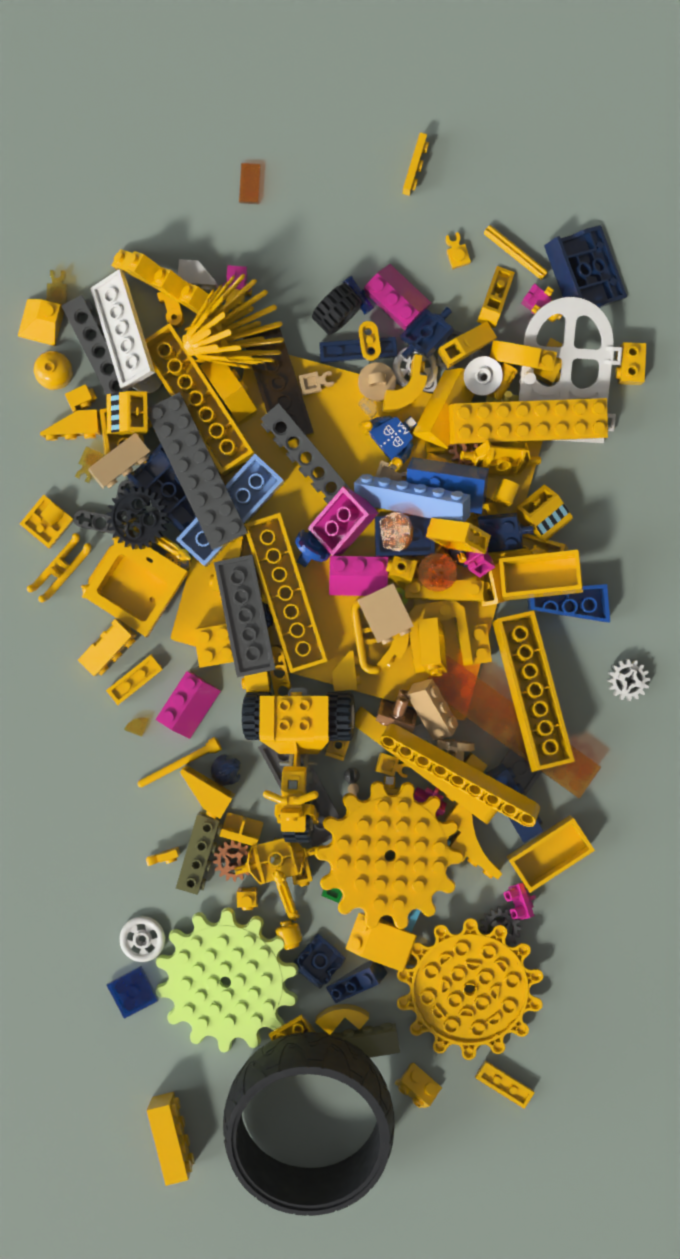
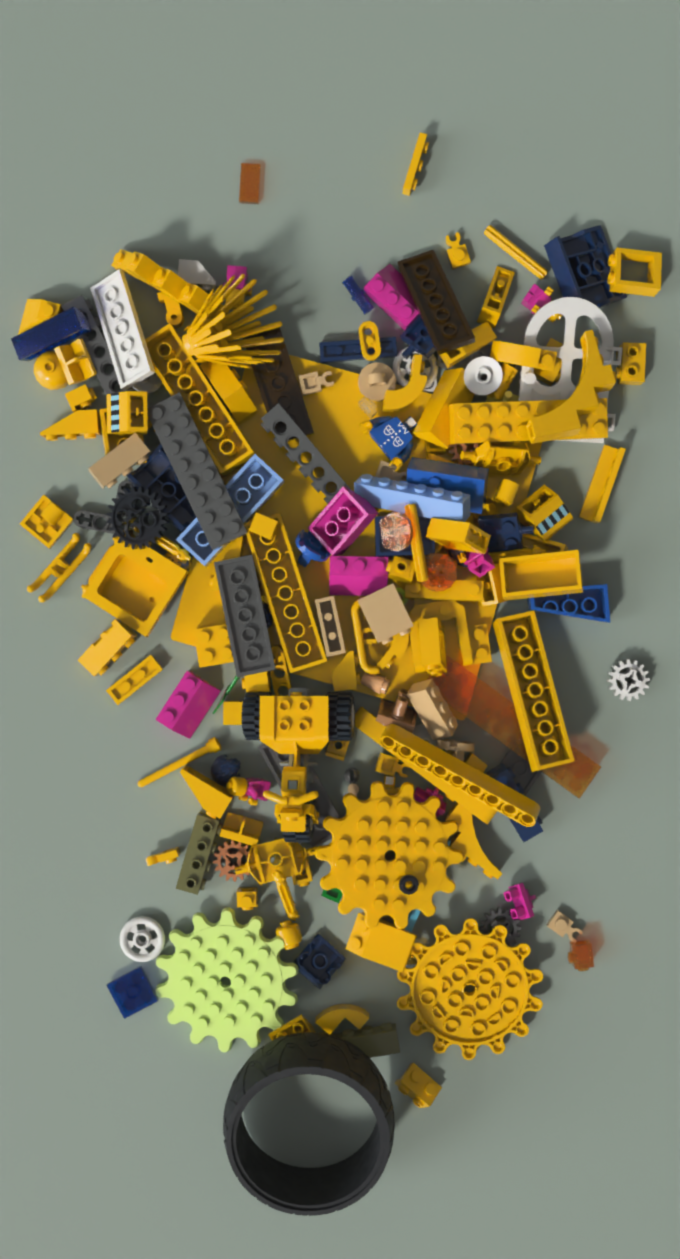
clear yellow plate [46,270,68,305] -> none
clear yellow plate [75,446,105,483] -> none
clear yellow tile [124,717,149,737] -> none
yellow piece [147,1092,195,1186] -> none
black tyre [312,283,363,335] -> none
dark blue slope [326,960,388,1003] -> none
yellow plate [475,1060,535,1109] -> none
yellow piece [506,815,595,893] -> none
none -> clear blue brick [11,307,91,361]
none -> yellow panel [54,338,97,385]
none -> green piece [213,675,239,714]
none -> yellow panel [223,701,243,725]
none -> piece [226,777,271,805]
none -> yellow panel [249,512,279,540]
none -> tan brick [315,596,346,657]
none -> light nougat cone [361,673,391,694]
none -> dark brown plate [397,250,475,355]
none -> black plate [399,874,419,895]
none -> yellow axle [404,504,428,582]
none -> yellow arch [526,330,617,444]
none -> tan plate [546,909,583,943]
none -> clear orange brick [567,940,594,971]
none -> yellow fence [578,445,626,524]
none -> yellow window [607,247,662,297]

